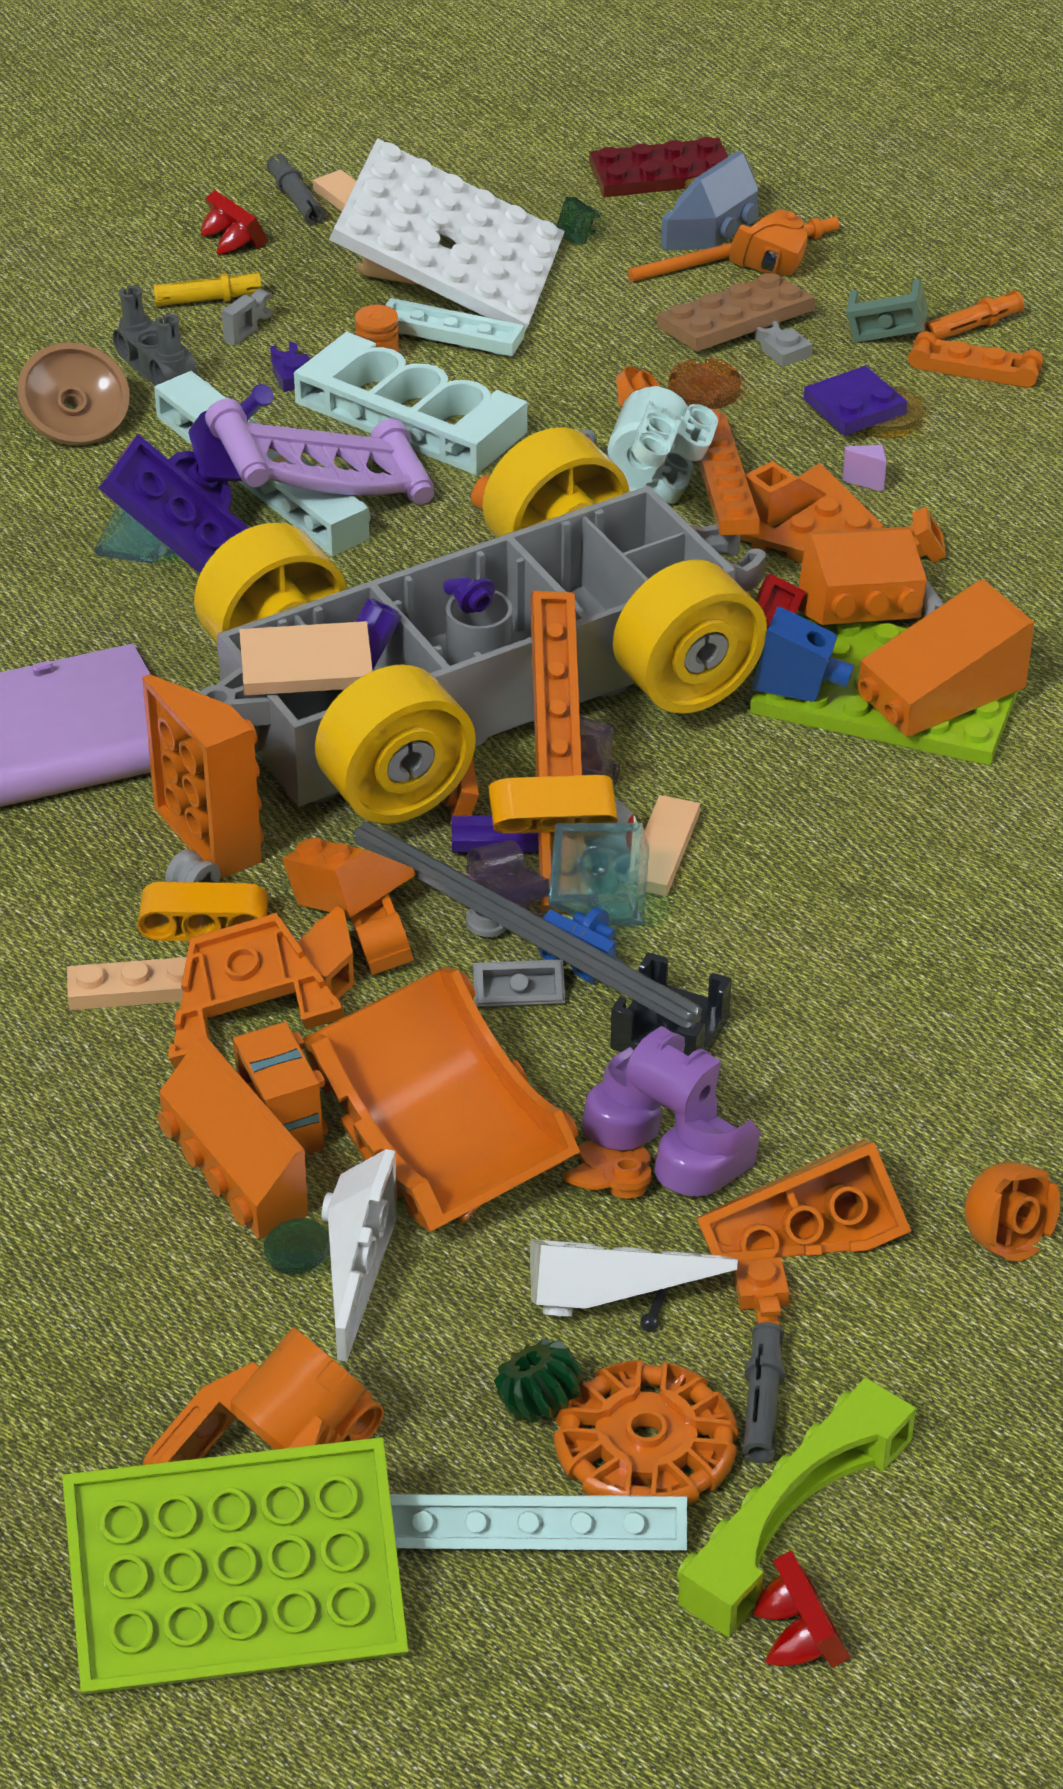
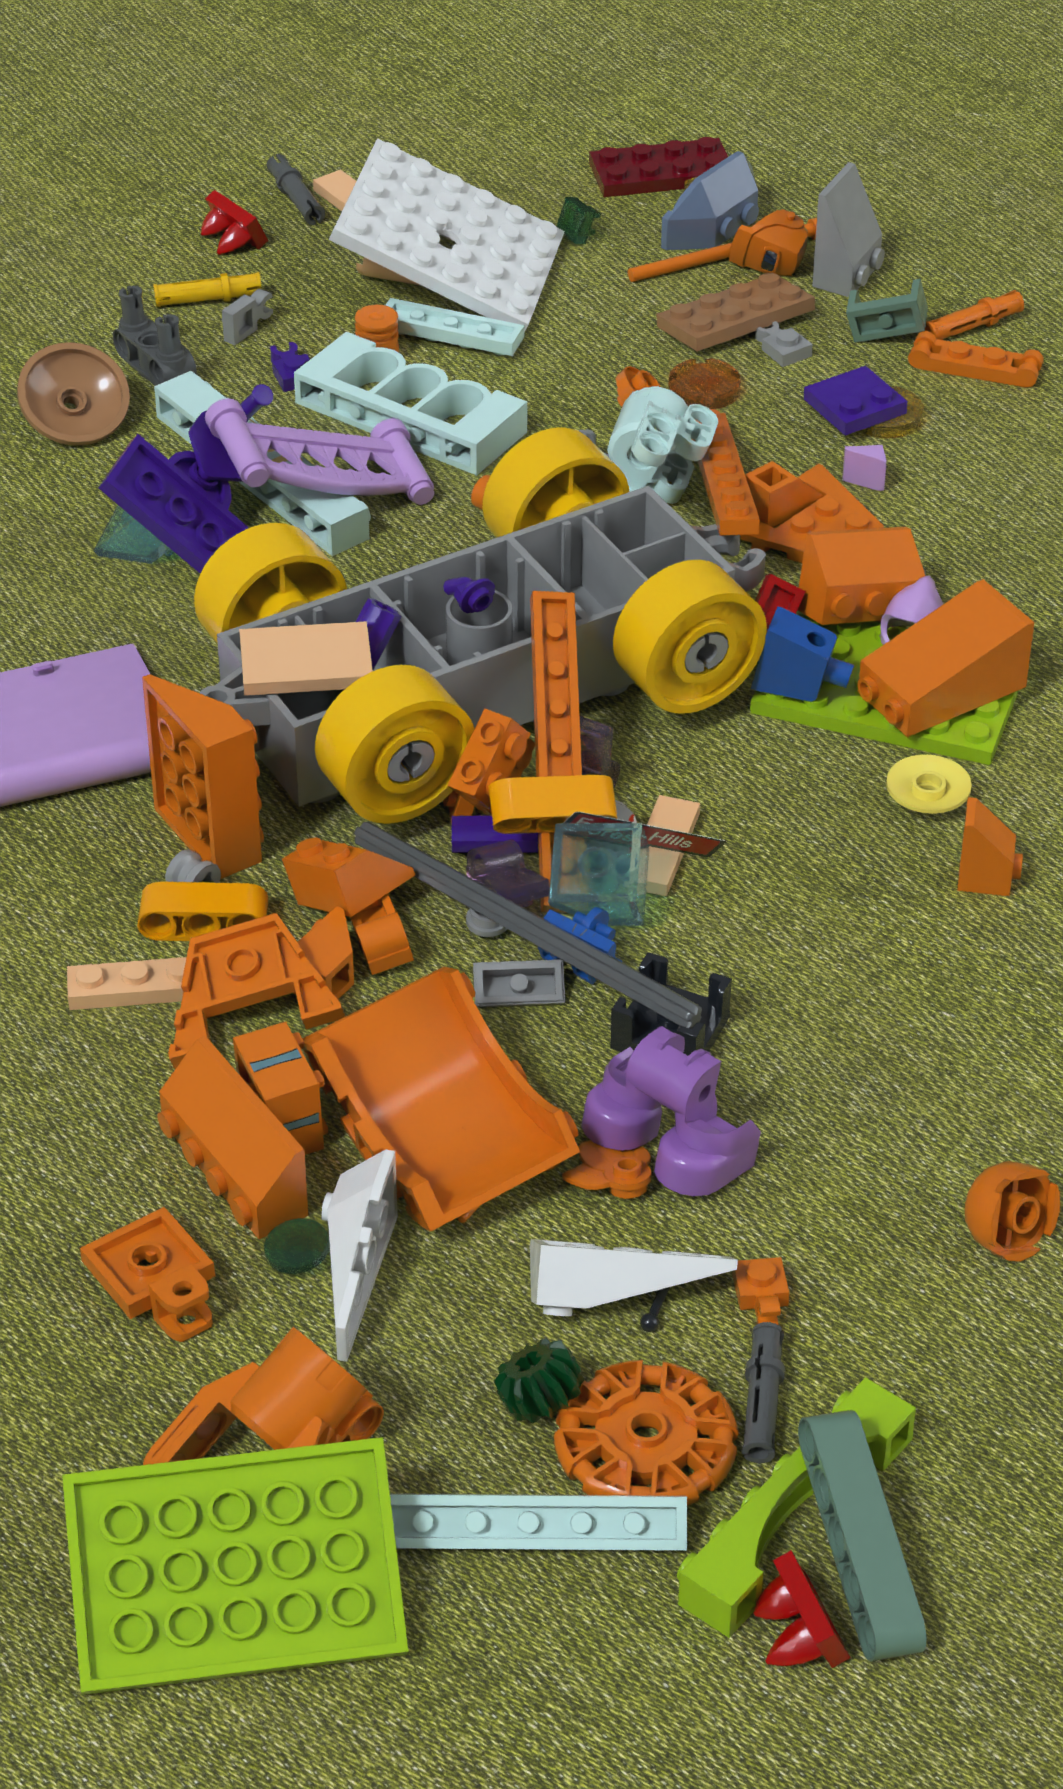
orange wedge [696,1139,911,1261] -> none
orange tile [908,506,946,563] -> none
none -> orange plate [80,1207,216,1342]
none -> orange plate [447,708,535,816]
none -> sticker [560,812,726,857]
none -> sand green beam [798,1410,927,1662]
none -> light grey slope [812,162,885,297]
none -> lavender piece [880,575,943,645]
none -> light yellow dish [886,755,972,814]
none -> orange slope [957,797,1023,896]

